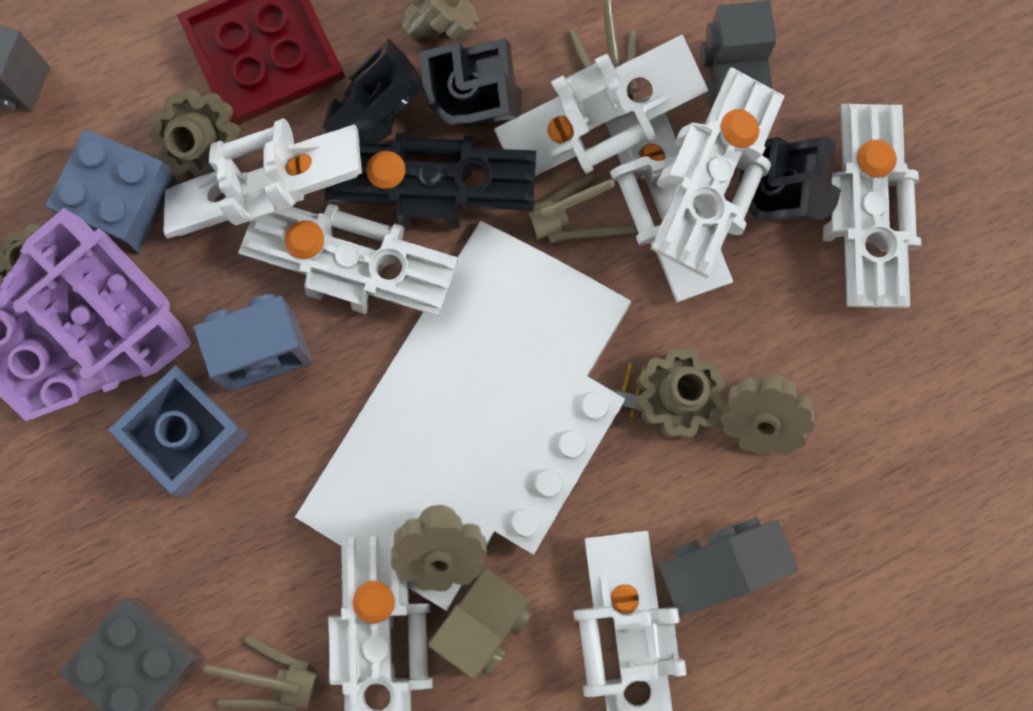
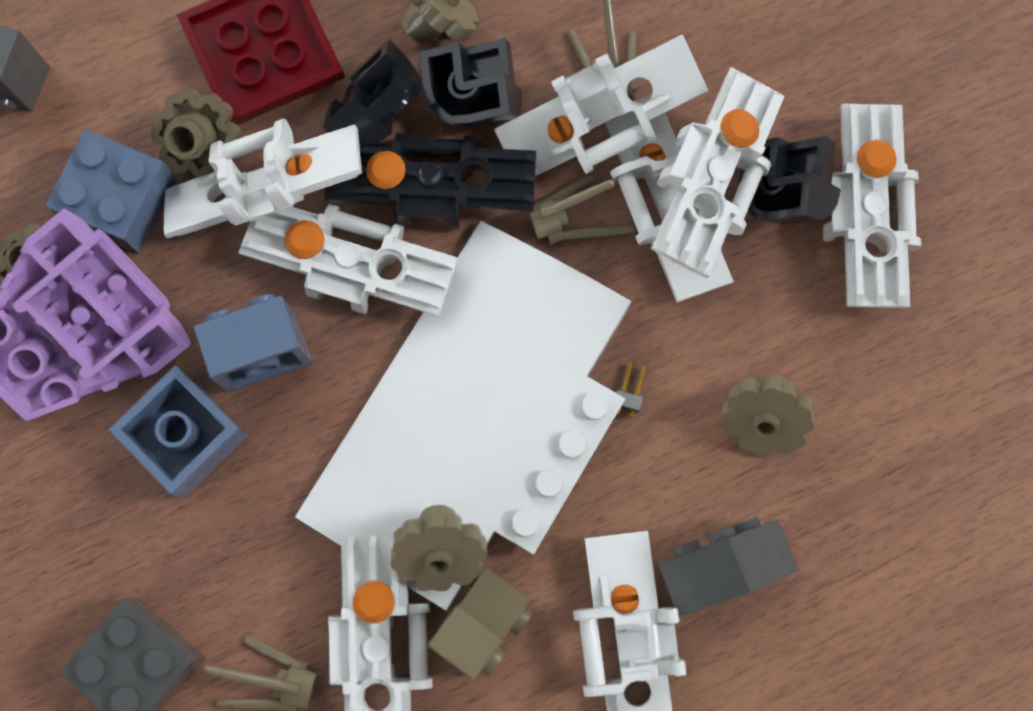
dark tan plant [635,348,726,439] -> none
dark grey brick [700,0,777,107] -> none

